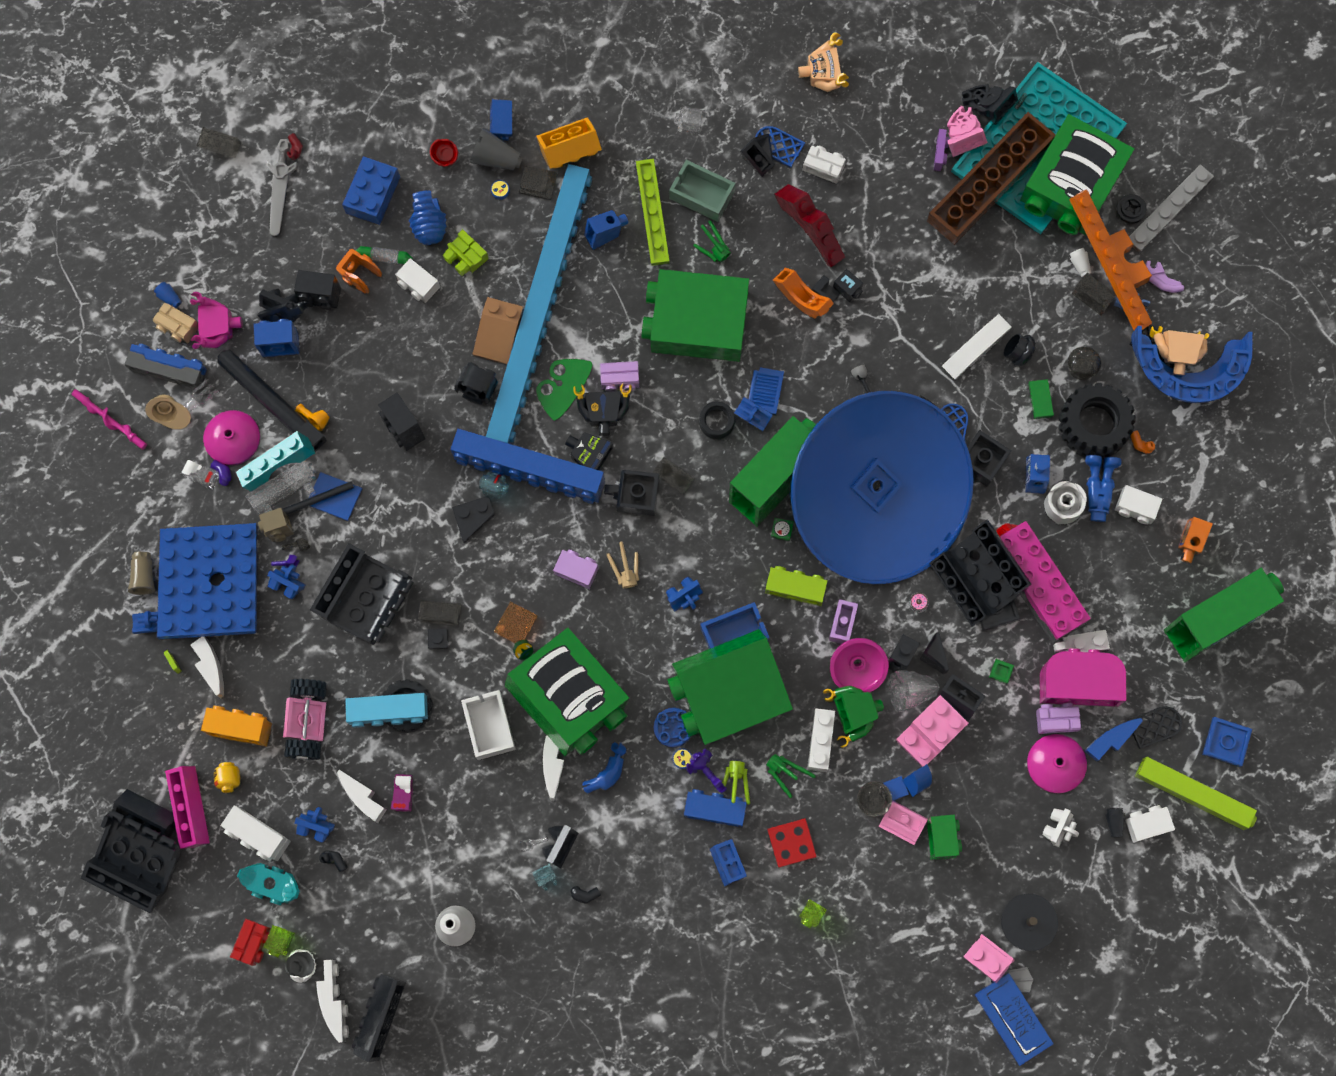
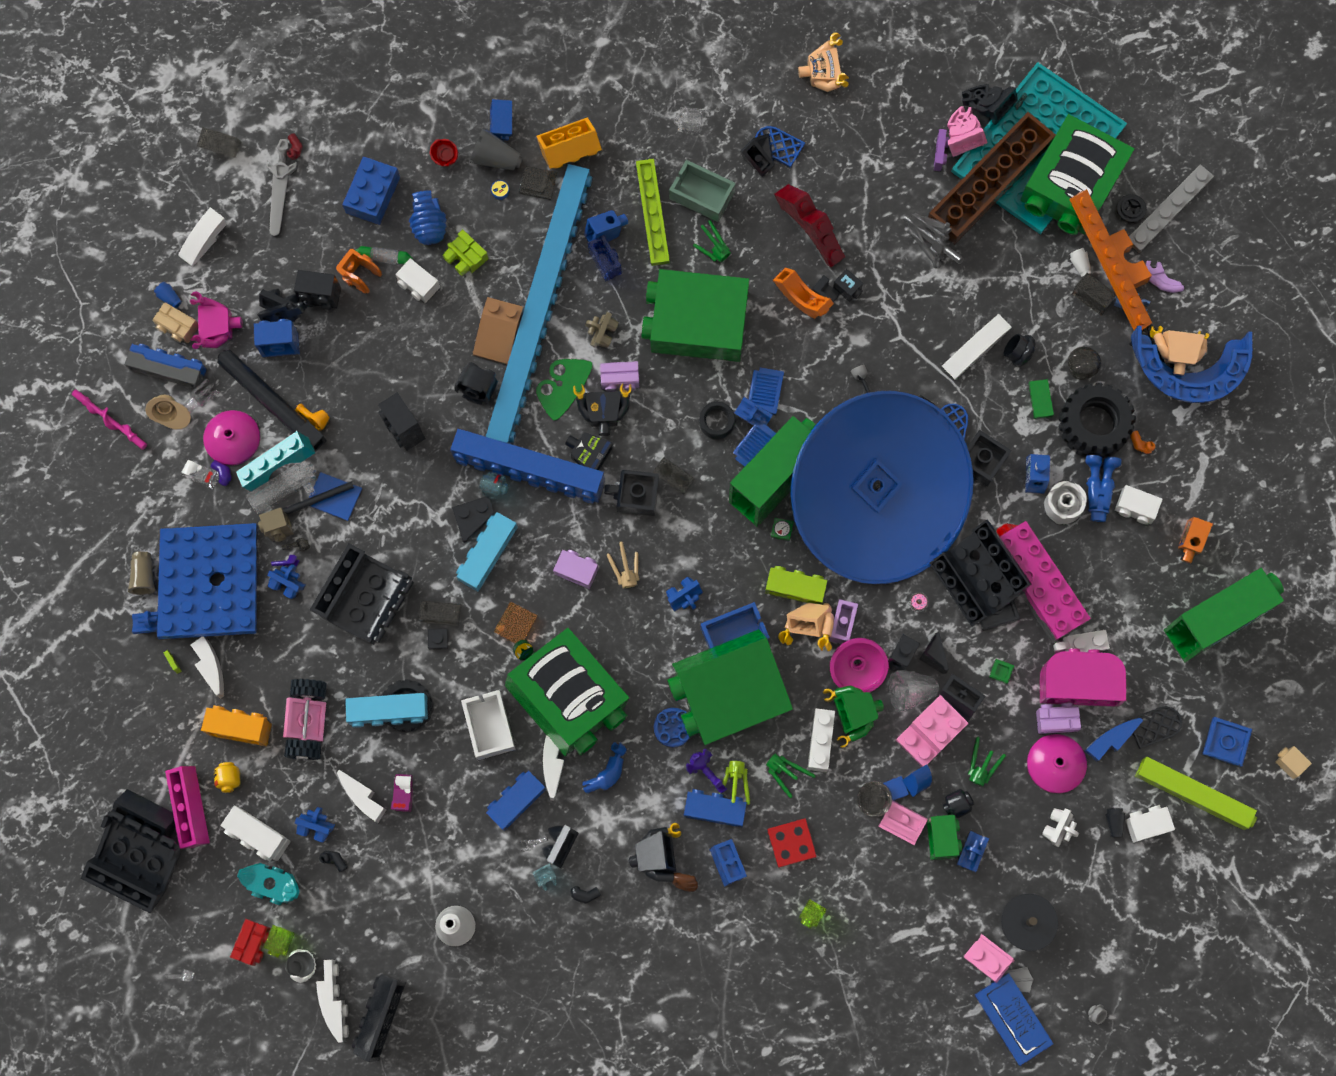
light yellow tile [673,749,692,769] -> none
white brick [803,146,846,184] -> none
none -> clear hand [165,969,195,982]
none -> white slope [178,207,227,267]
none -> medium azure brick [456,512,518,592]
none -> blue brick [486,771,547,831]
none -> dark tan hips [585,312,619,348]
none -> clear blue brick [587,235,622,282]
none -> black torso [629,823,698,892]
none -> blue window [733,423,776,466]
none -> light nougat torso [778,603,834,651]
none -> flat silver bar [905,213,964,268]
none -> black head [943,789,974,818]
none -> blue hips [957,831,989,872]
none -> green plant [968,737,1006,787]
none -> light grey plate [1088,1004,1107,1024]
none -> tan brick [1276,746,1312,779]

